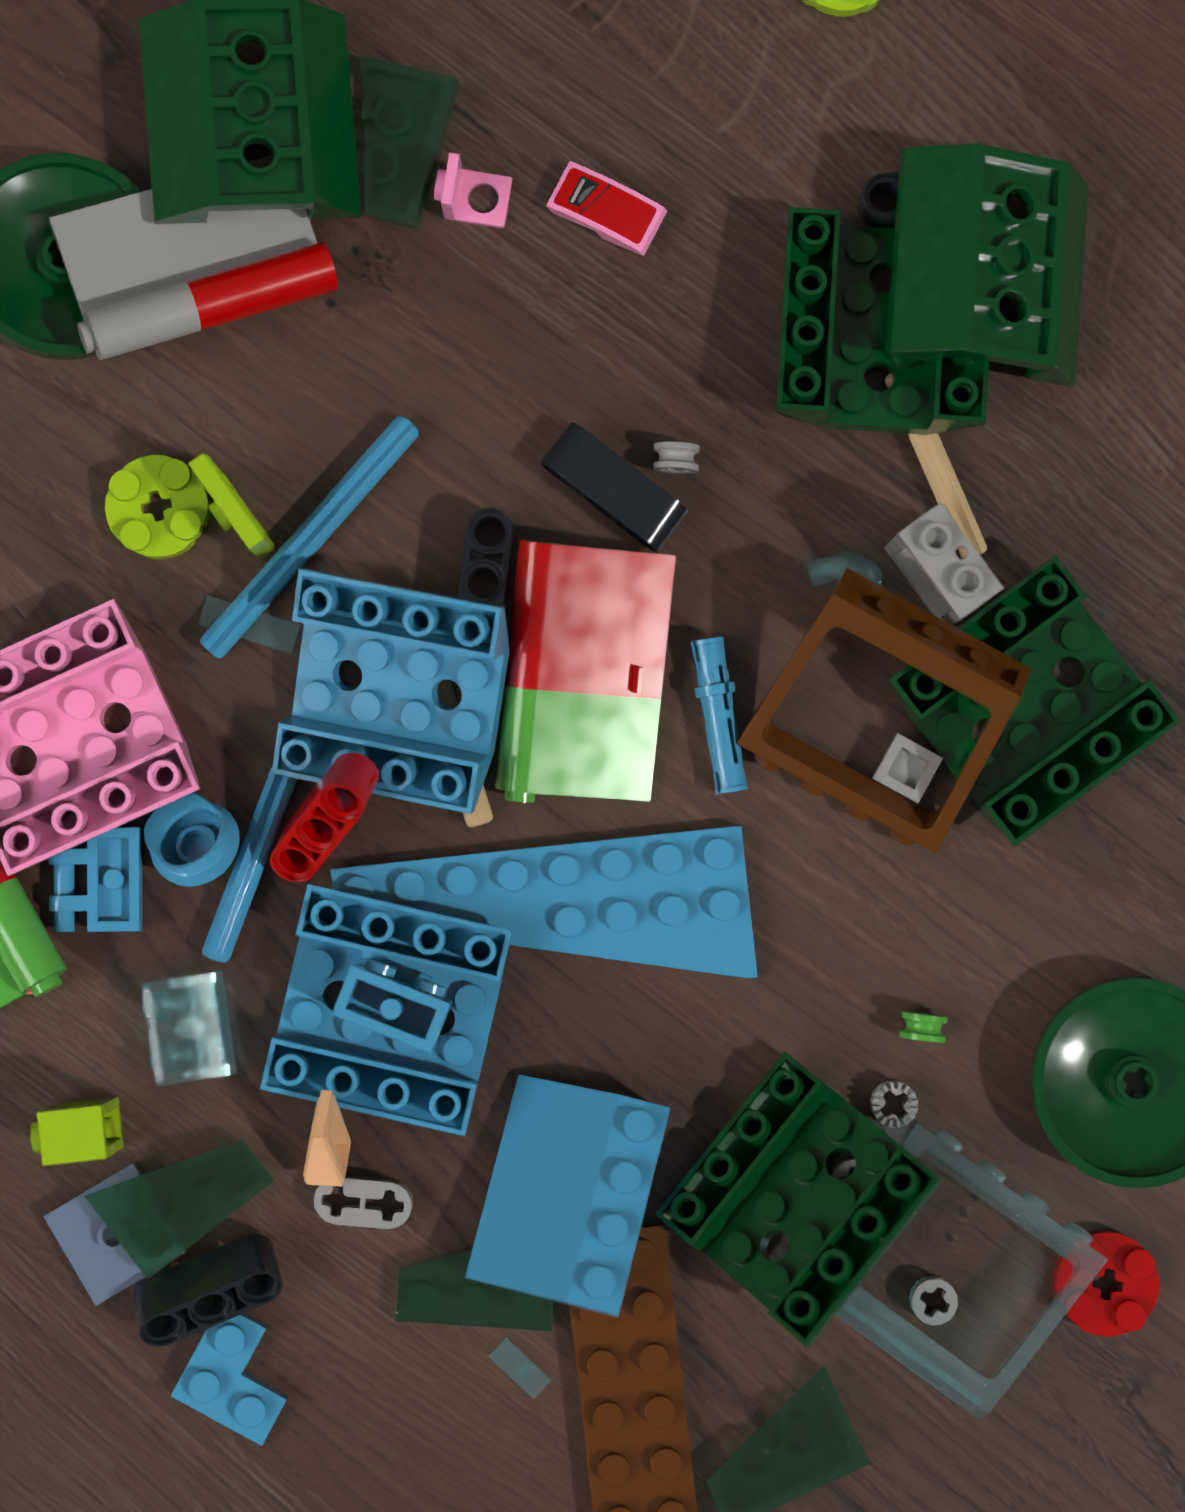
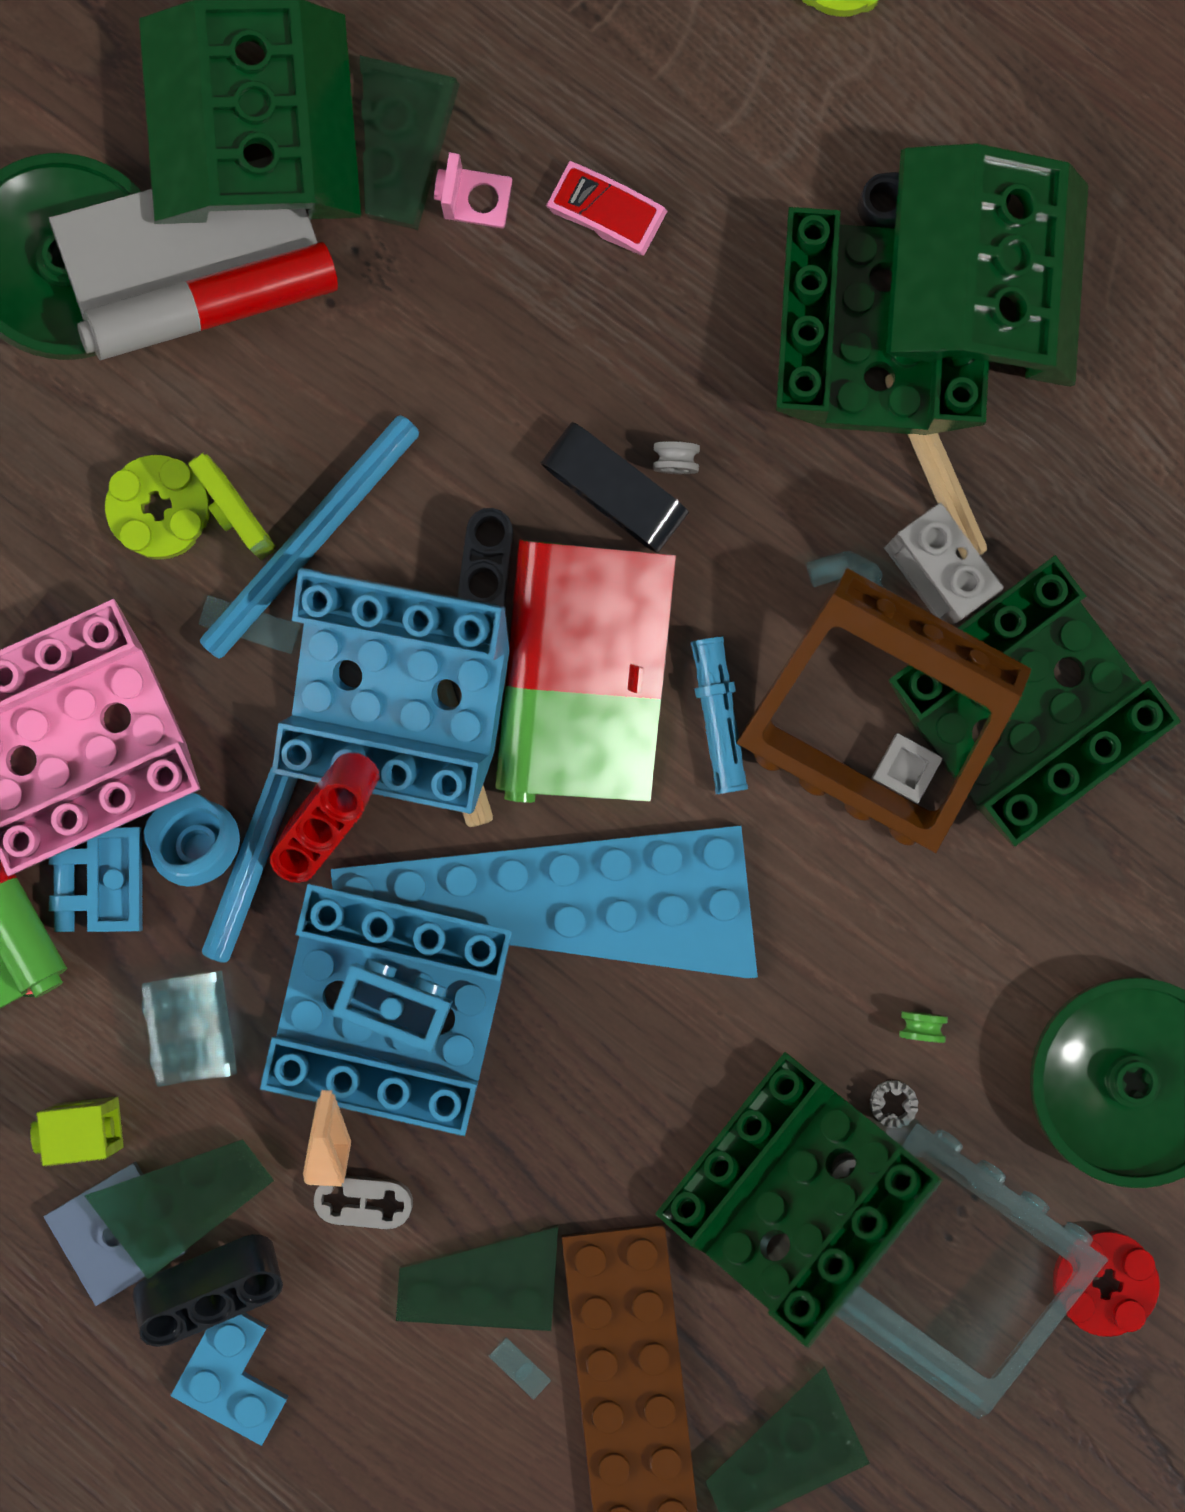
dark azure slope [465,1074,670,1318] -> none
light grey bush [909,1275,958,1326] -> none

